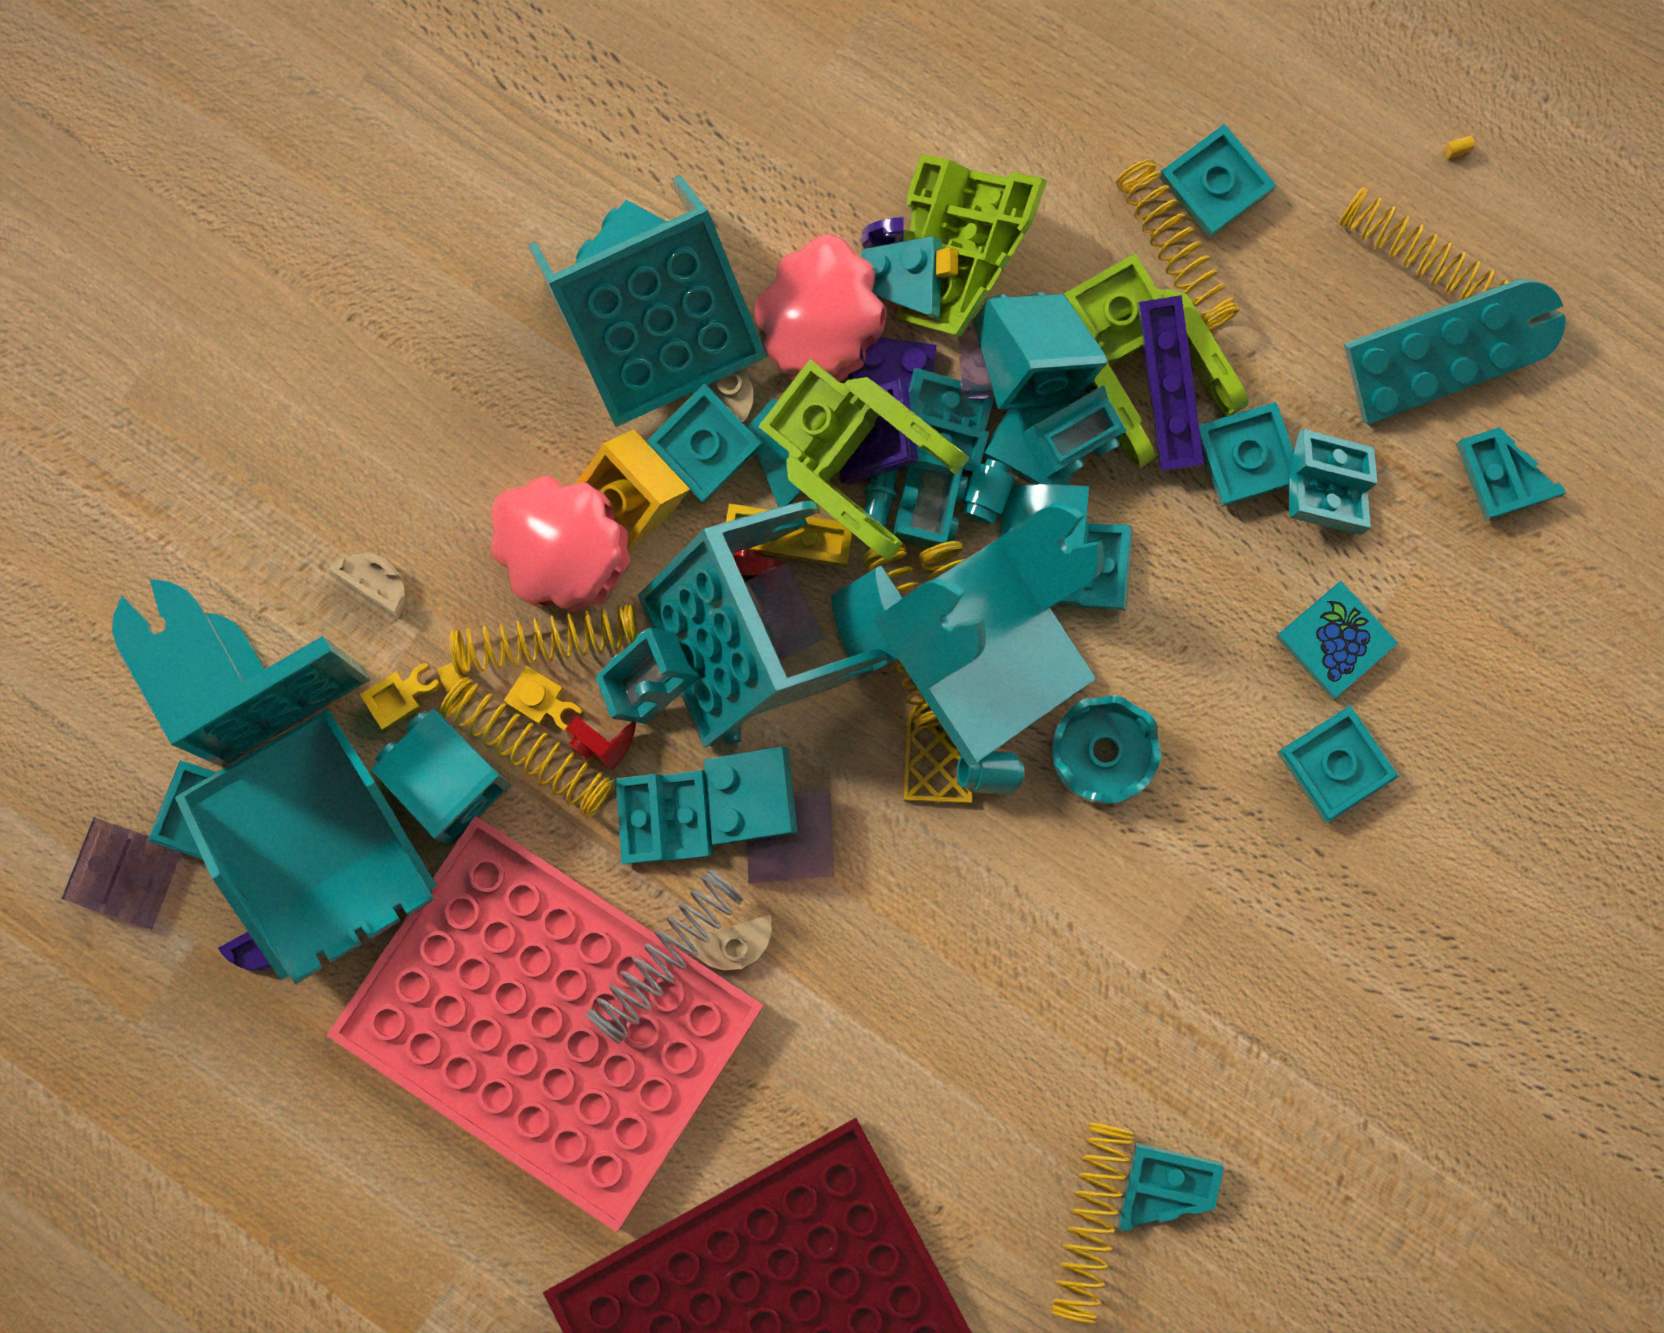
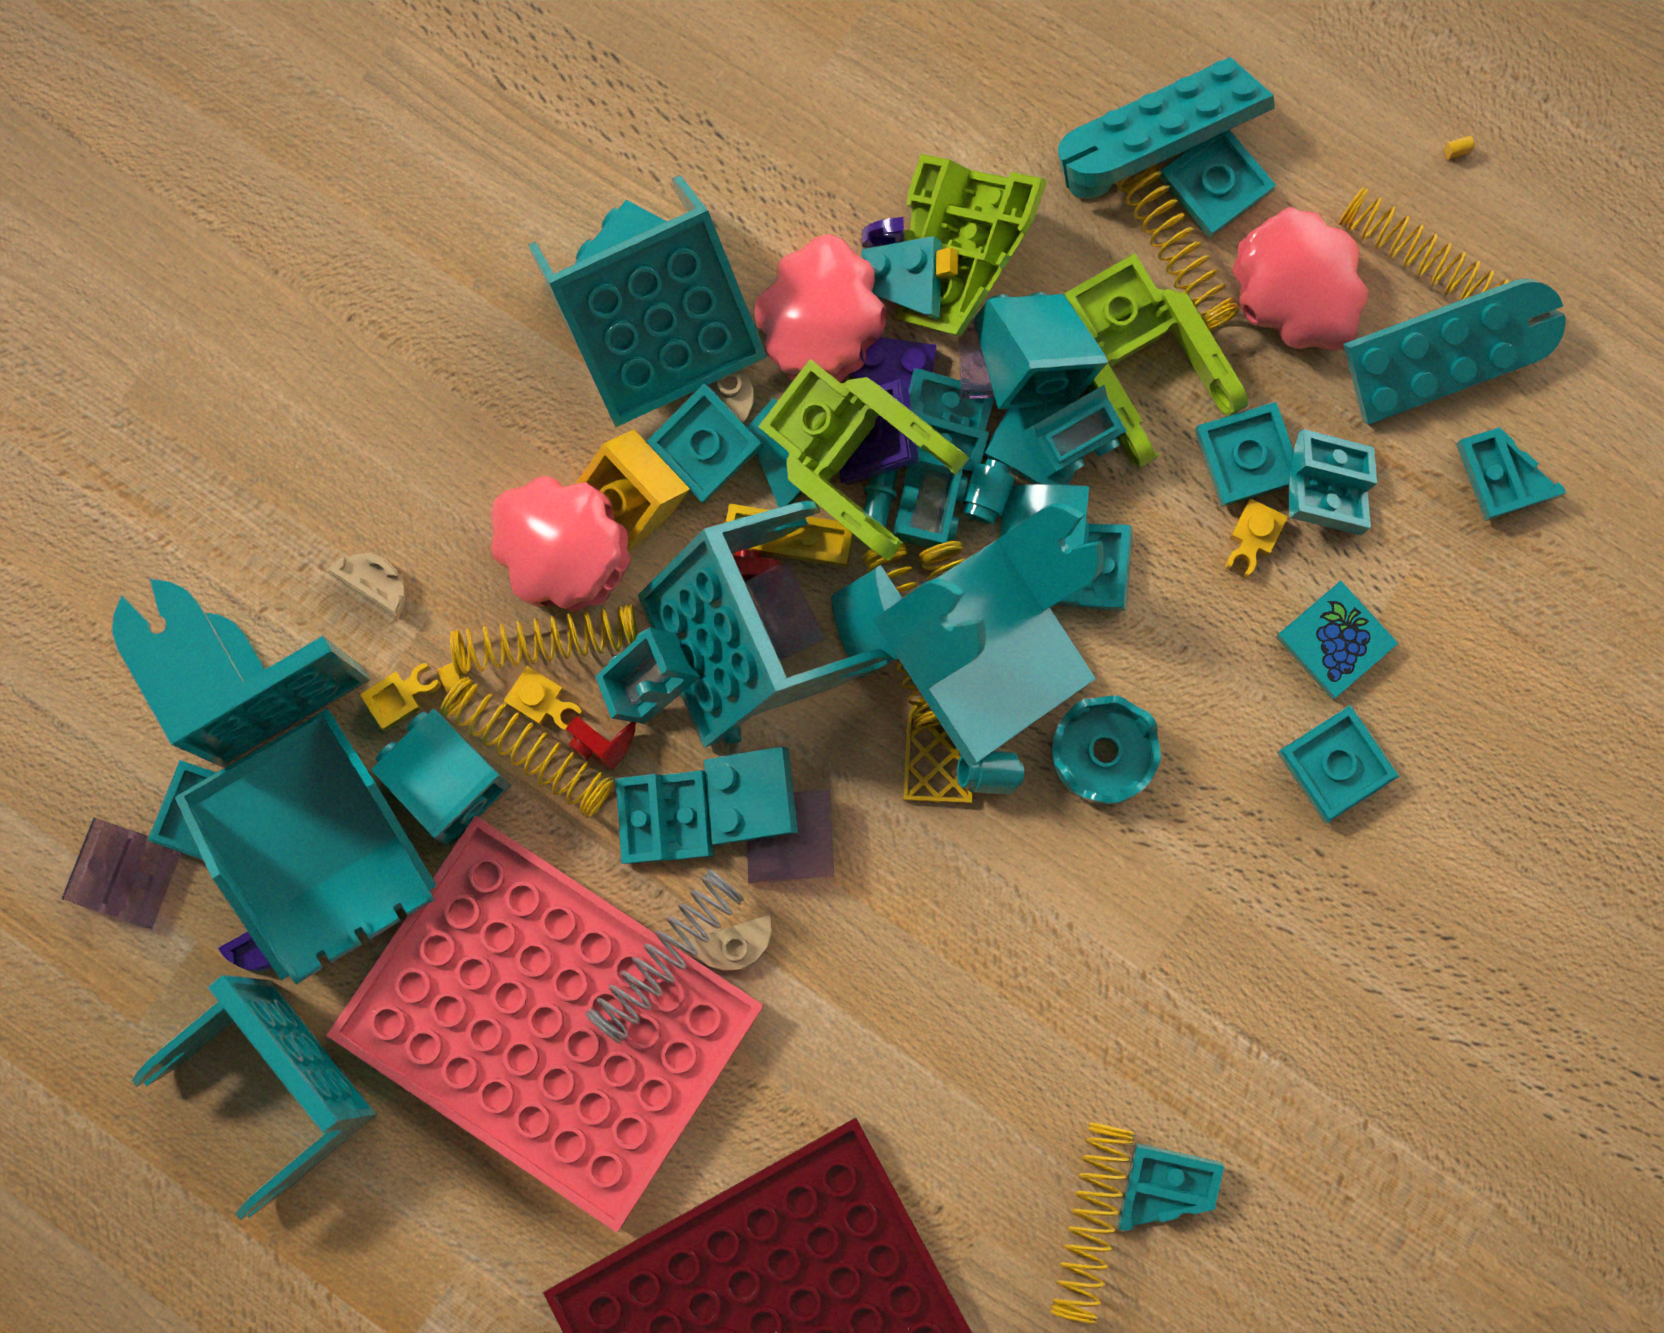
dark purple plate [1138,295,1204,471] -> none
none -> teal piece [131,975,377,1220]
none -> teal plate [1058,57,1275,199]
none -> yellow plate [1225,498,1288,578]
none -> coral piece [1233,207,1369,351]

